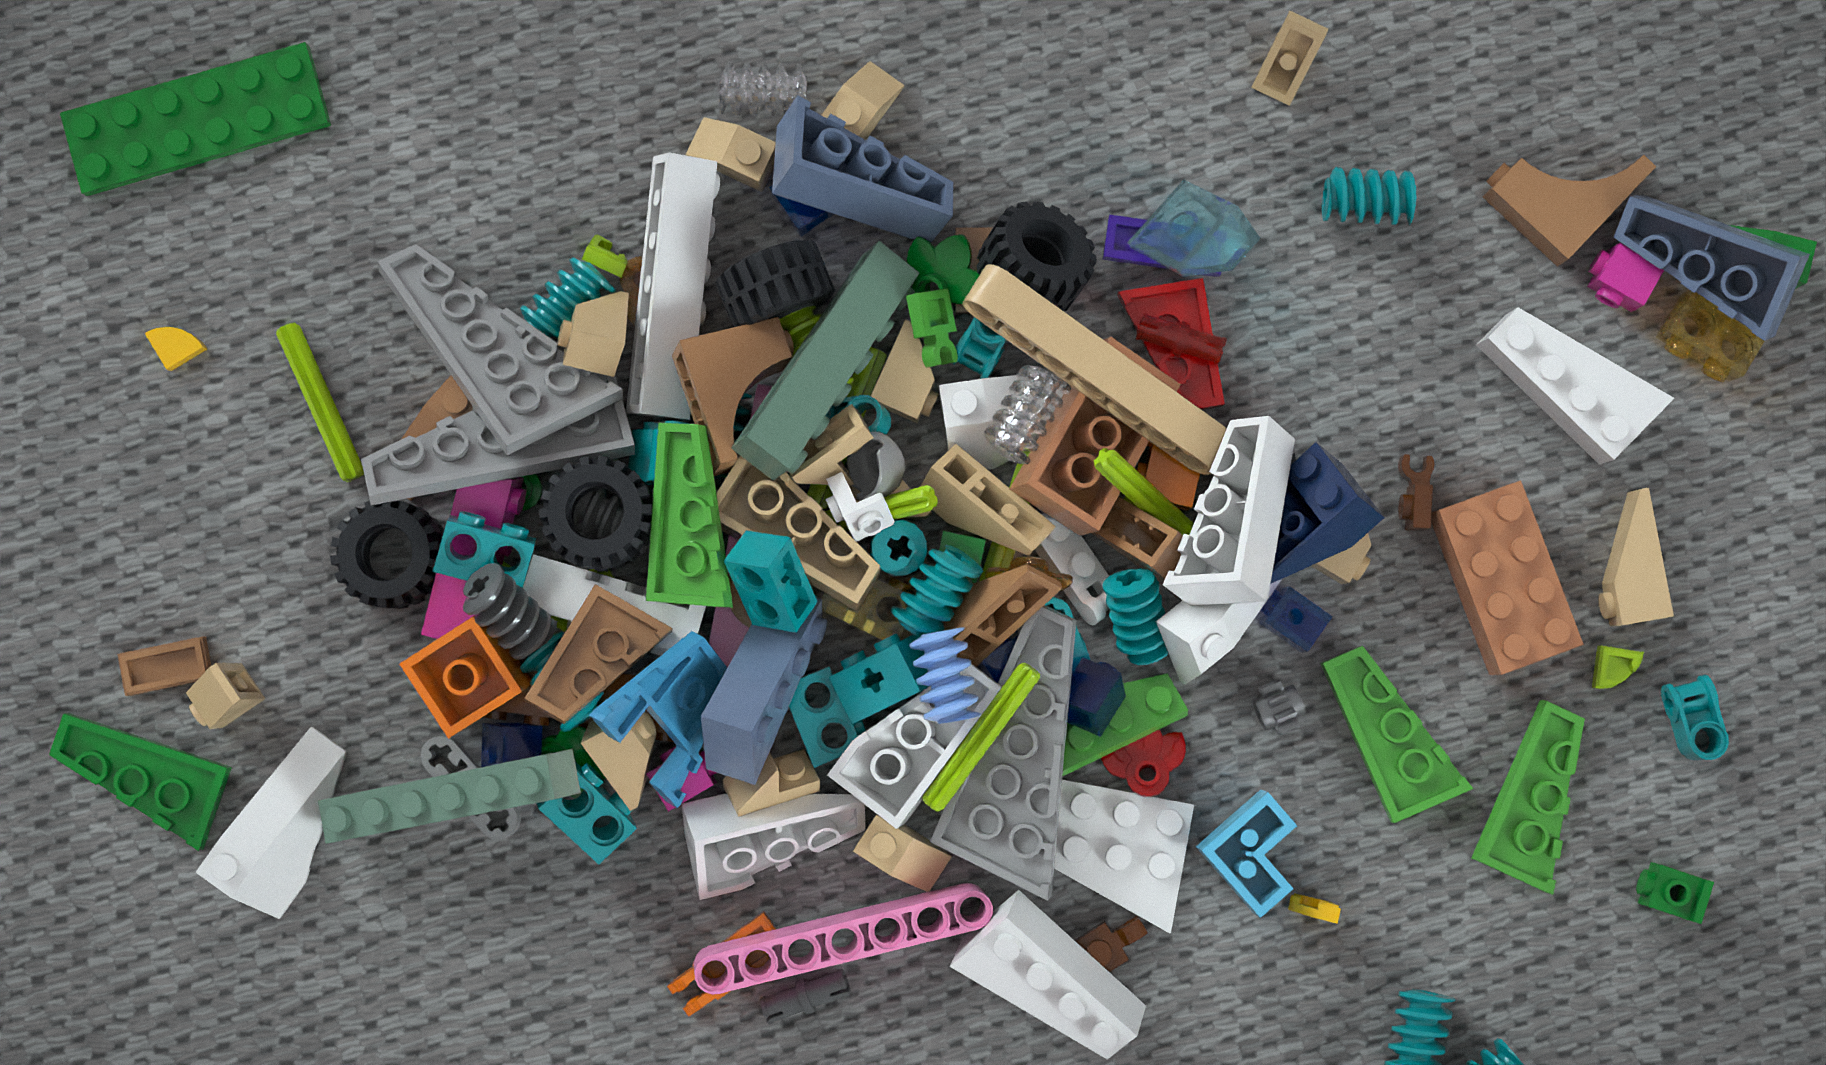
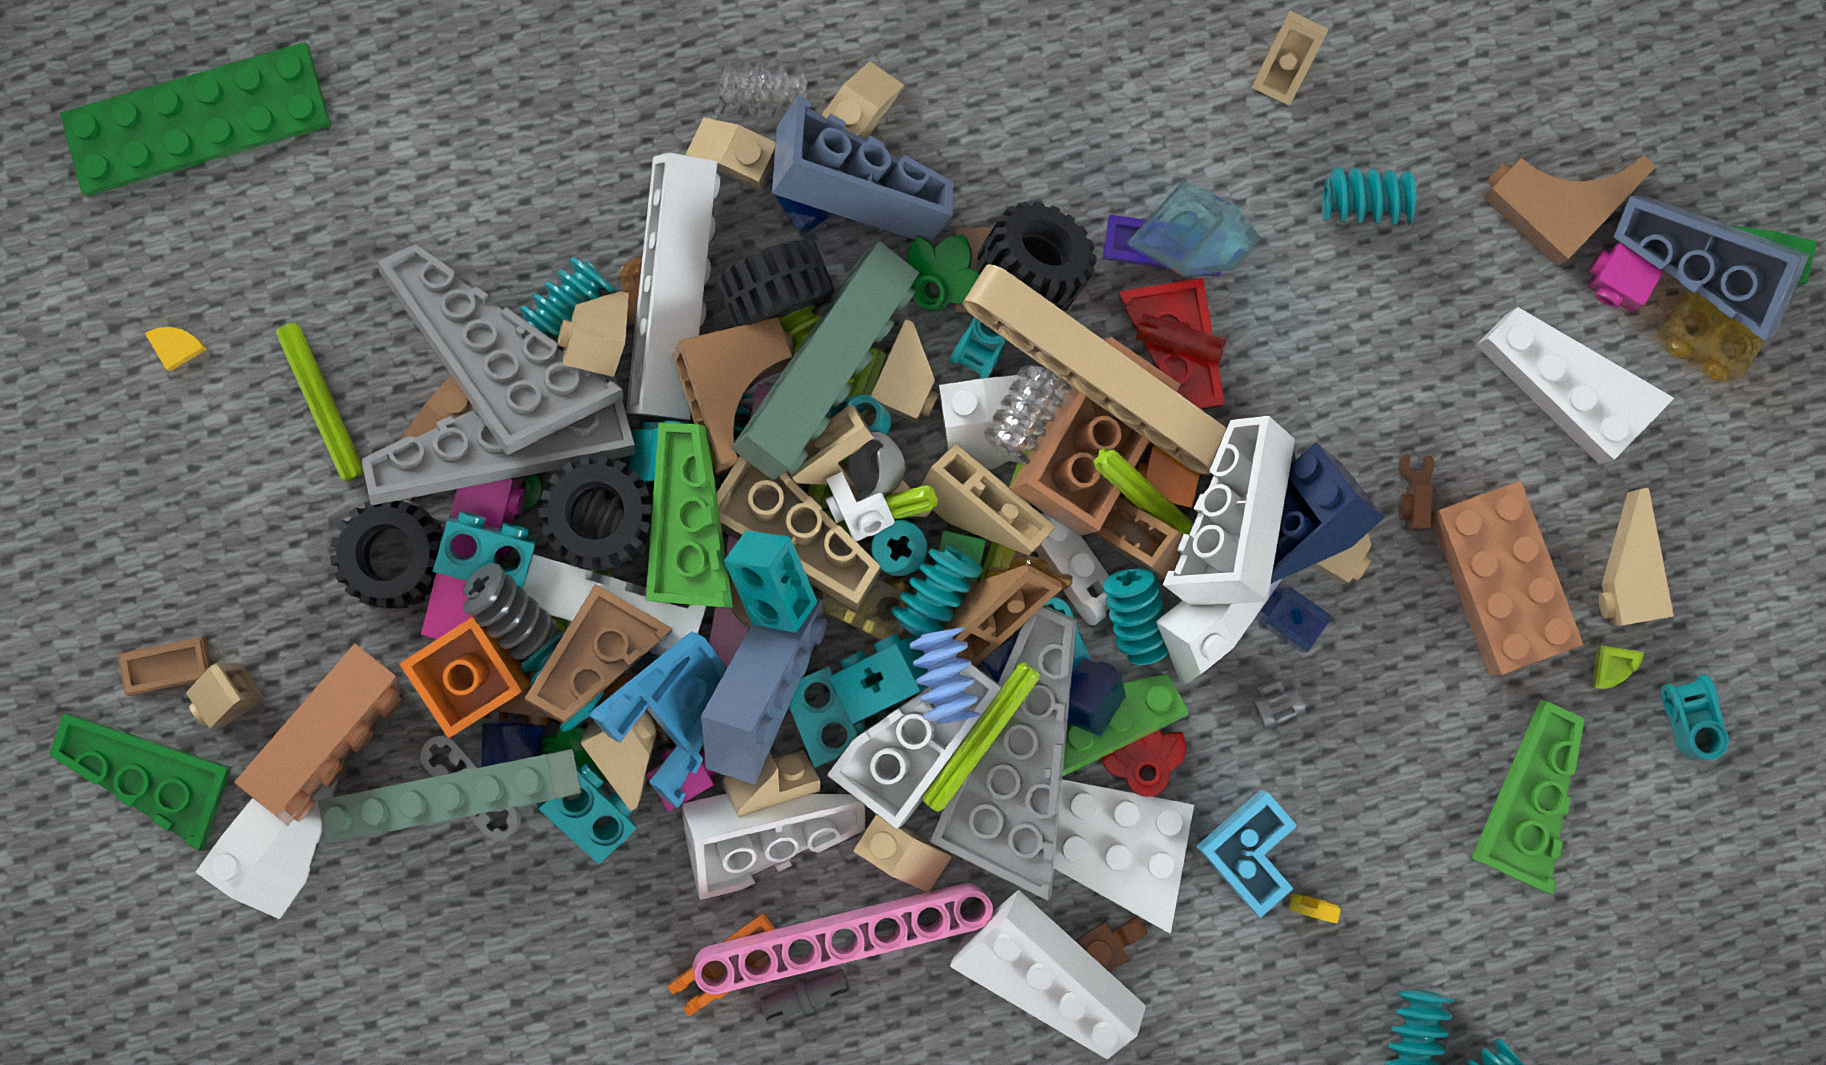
lime tile [582,234,627,278] -> none
bright green plate [906,288,958,368] -> none
bright green wing [1320,646,1473,823] -> none
green brick [1636,862,1714,924] -> none
none -> nougat brick [234,643,404,826]

